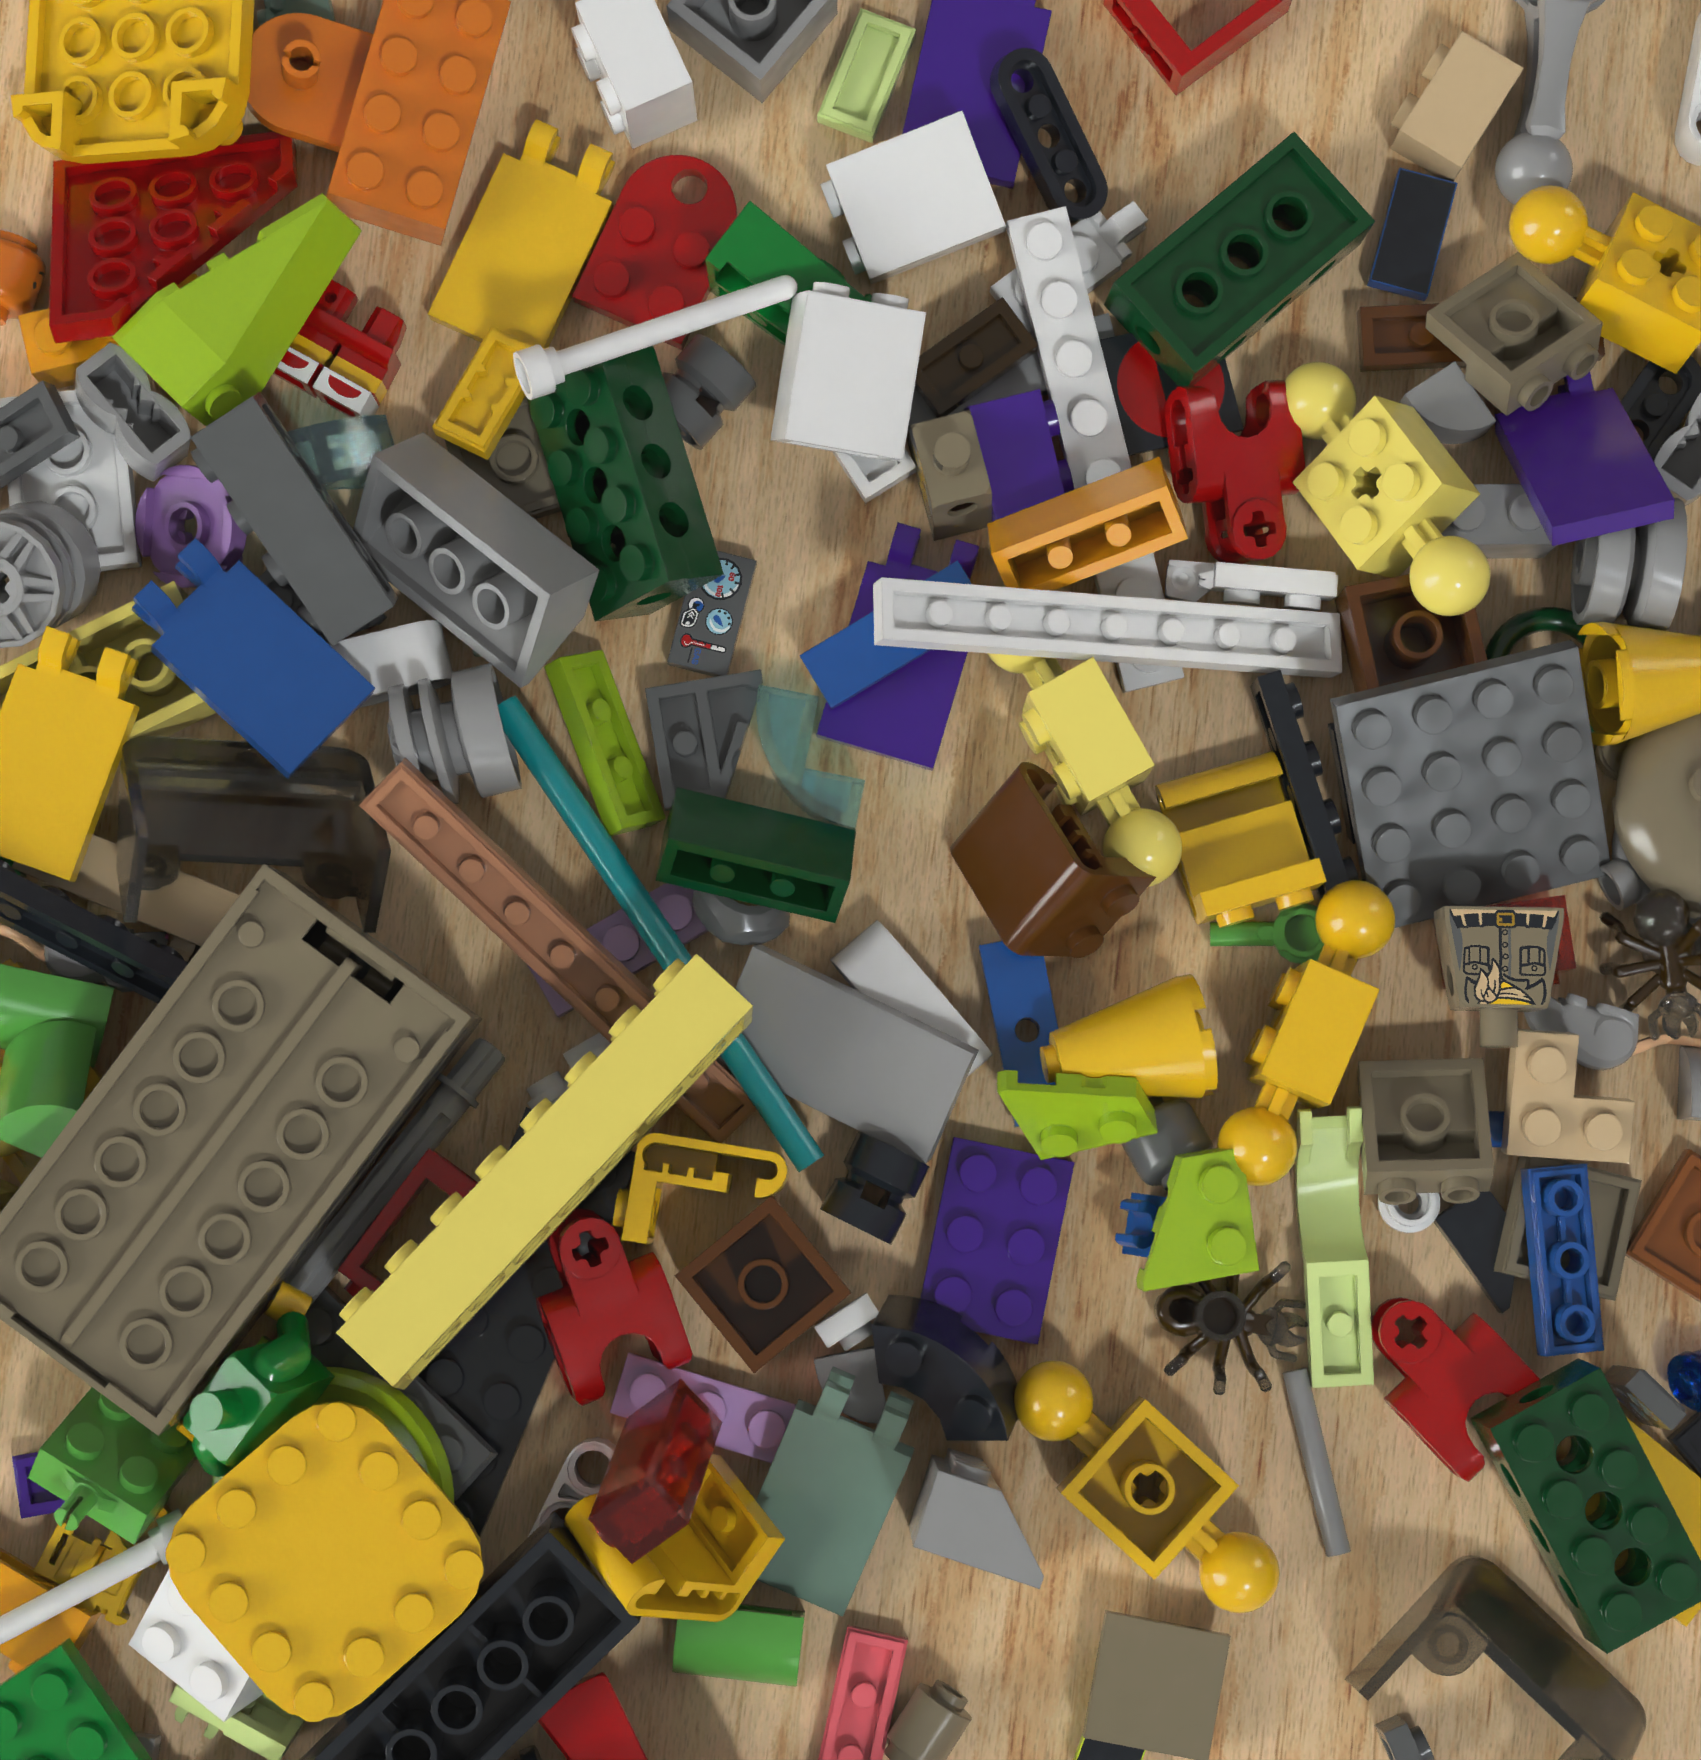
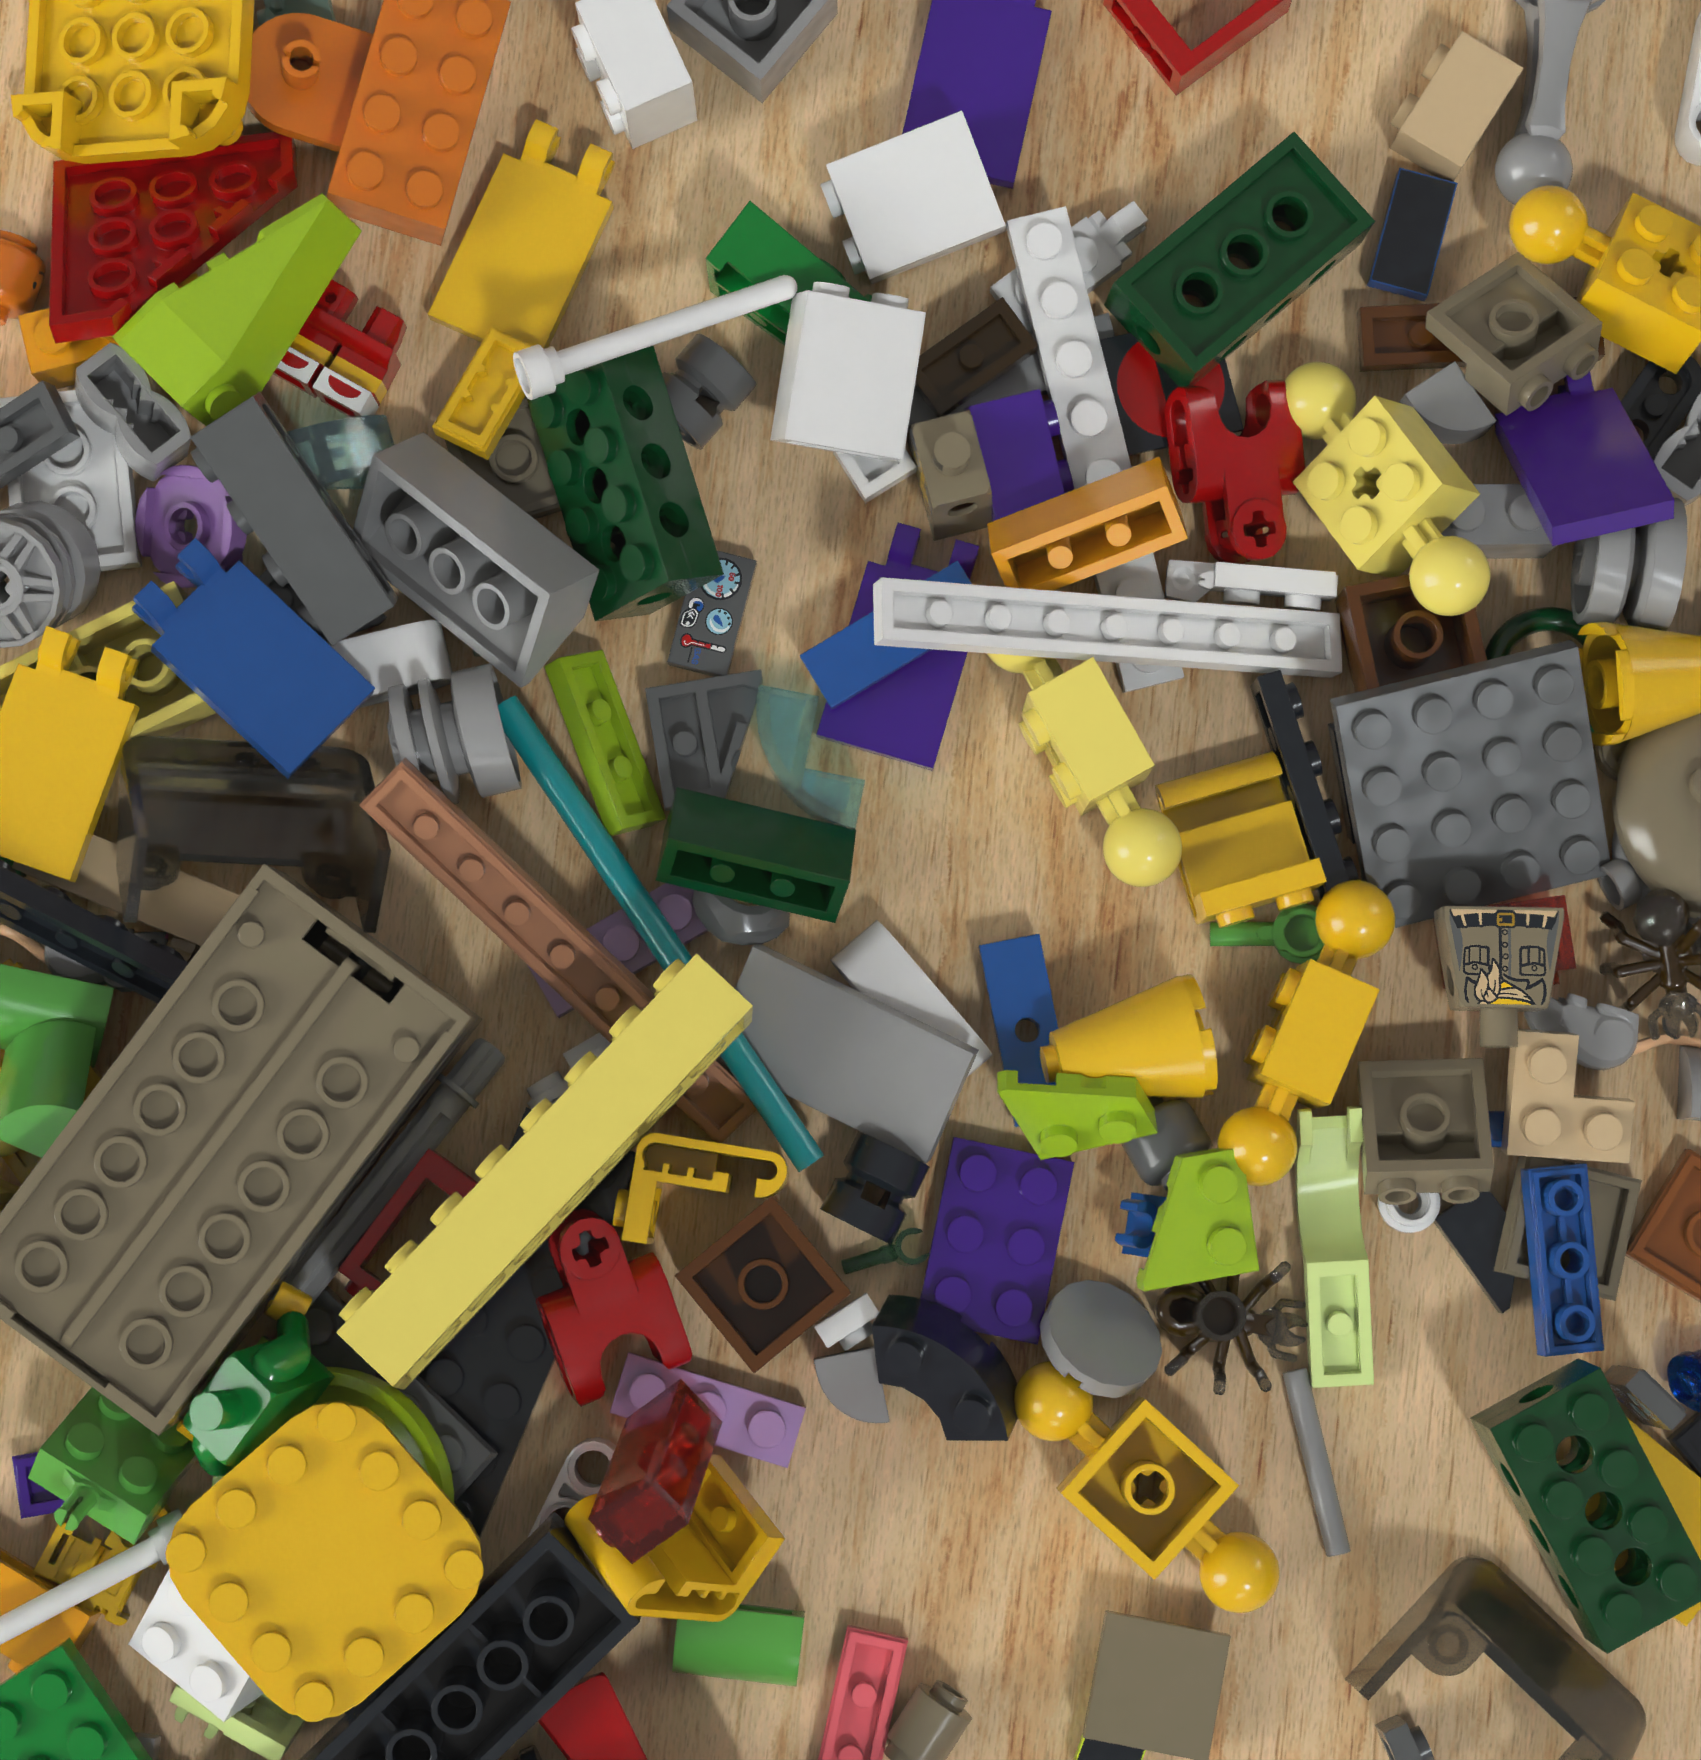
red plate [572,155,737,350] -> none
sand green tile [756,1366,915,1617] -> none
yellowish green tile [817,8,916,143] -> none
light grey slope [909,1448,1044,1589] -> none
reddish brown piece [950,762,1156,958] -> none
black plate [990,48,1108,223] -> none
red piece [1371,1297,1540,1482] -> none
none -> clear green hand [841,1228,930,1275]
none -> light grey tile [1040,1280,1162,1398]

